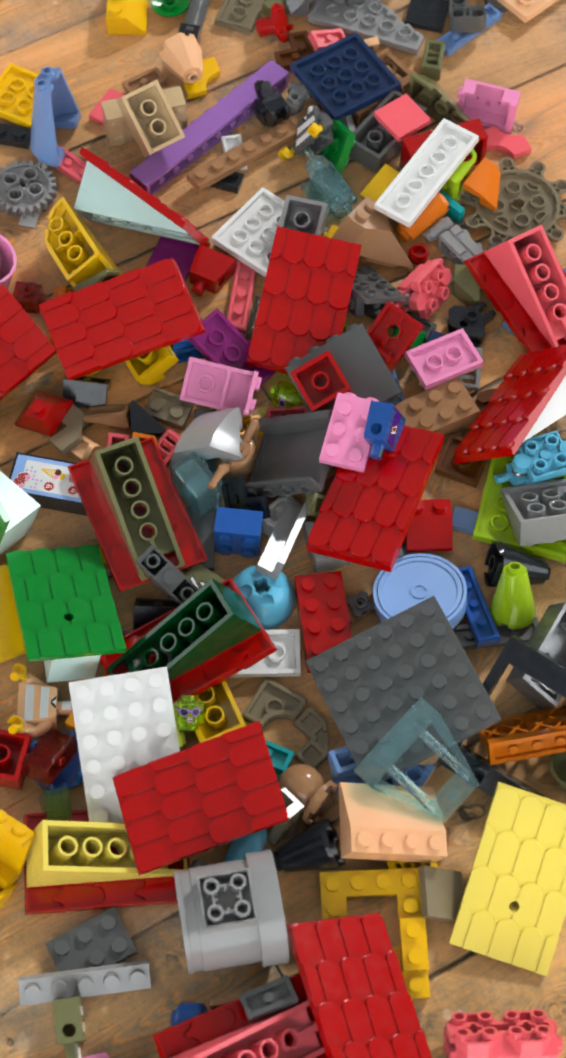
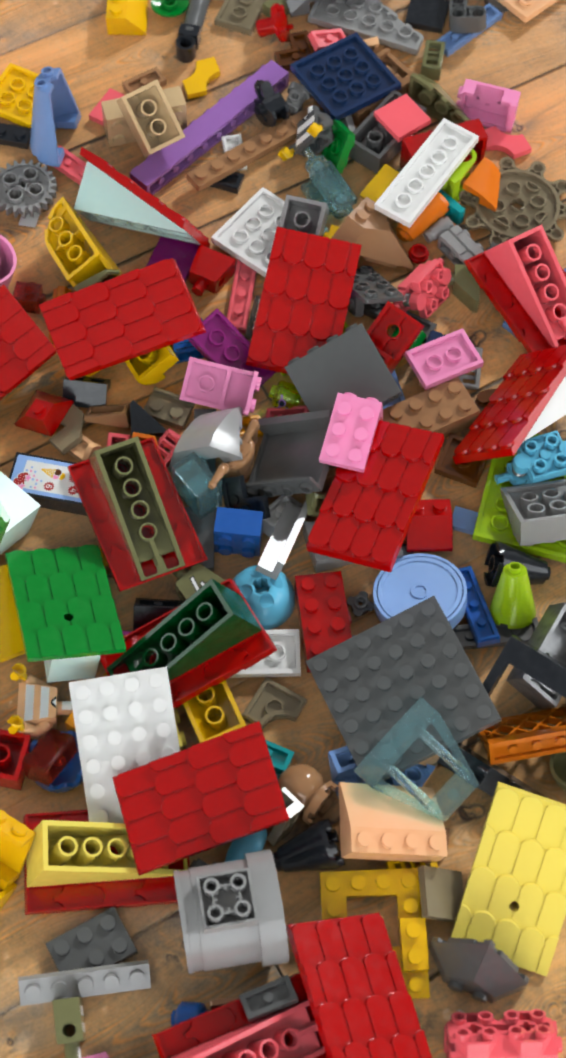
clear green slope [39,786,72,821] -> none
dark grey slope [135,545,199,606] -> none
light nougat cone [159,32,203,84] -> none
clear neon green head [173,695,204,731] -> none
red brick [290,350,354,412] -> none
dark tan tile [294,706,329,769] -> none
blue torso [364,400,406,460] -> none
black hinge [447,301,496,347] -> none
none -> dark grey wedge [429,937,530,1003]

